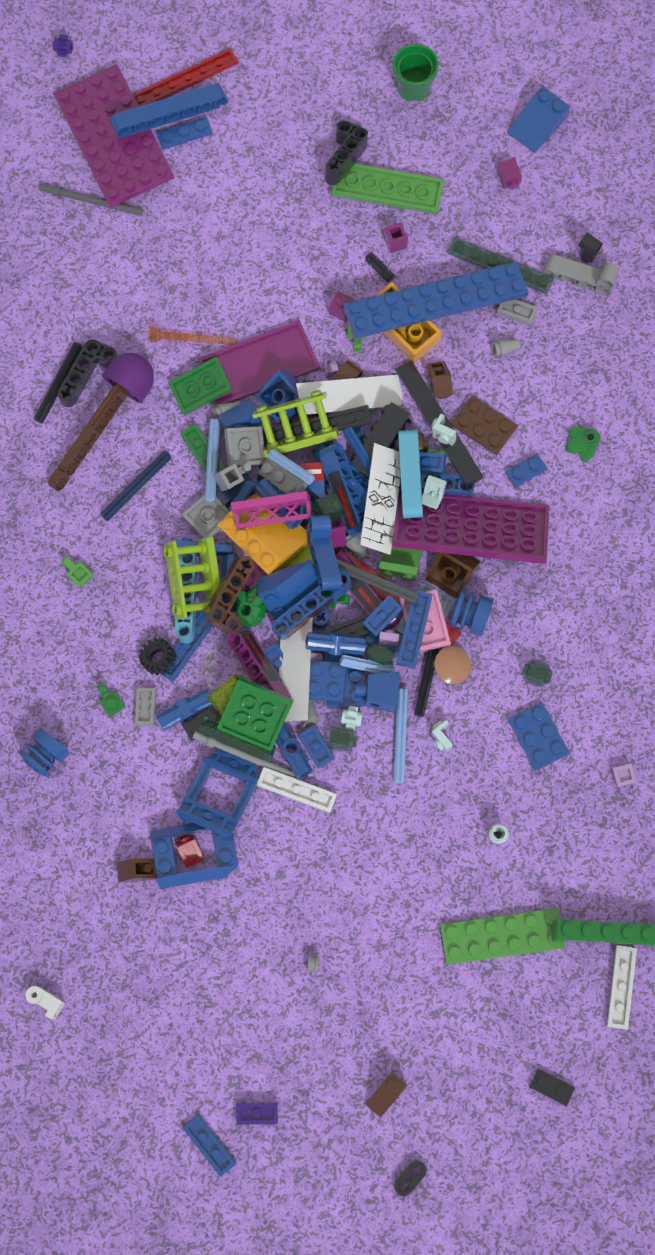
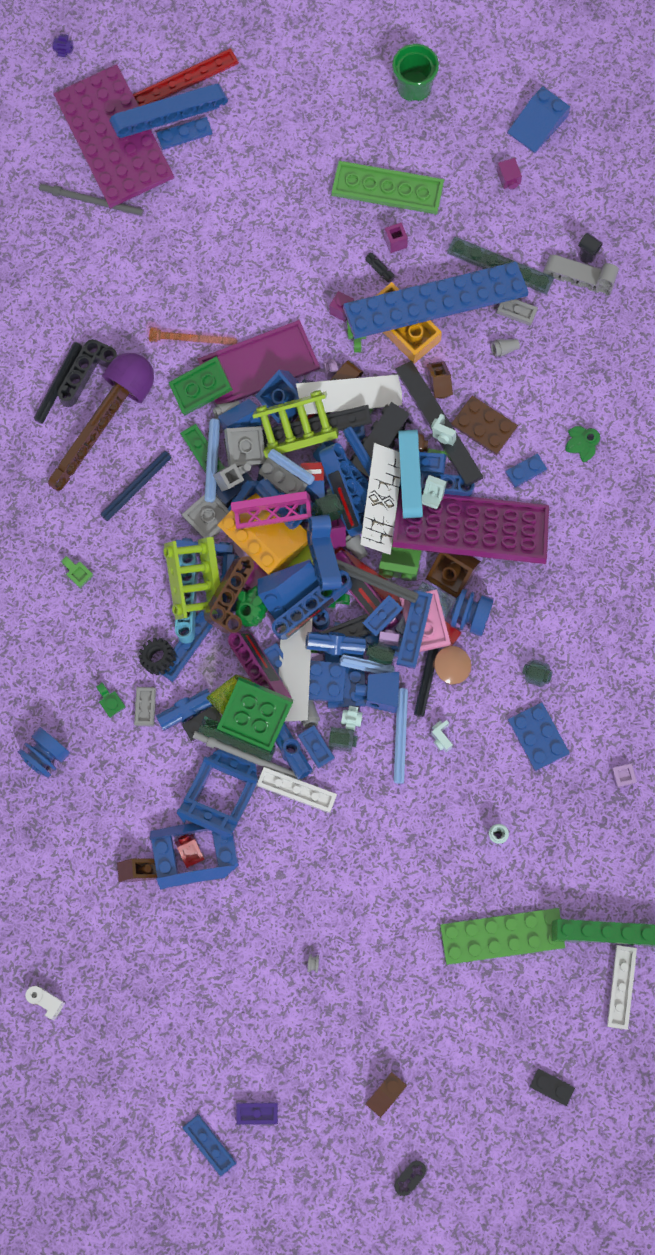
black beam [325,120,368,185] -> none

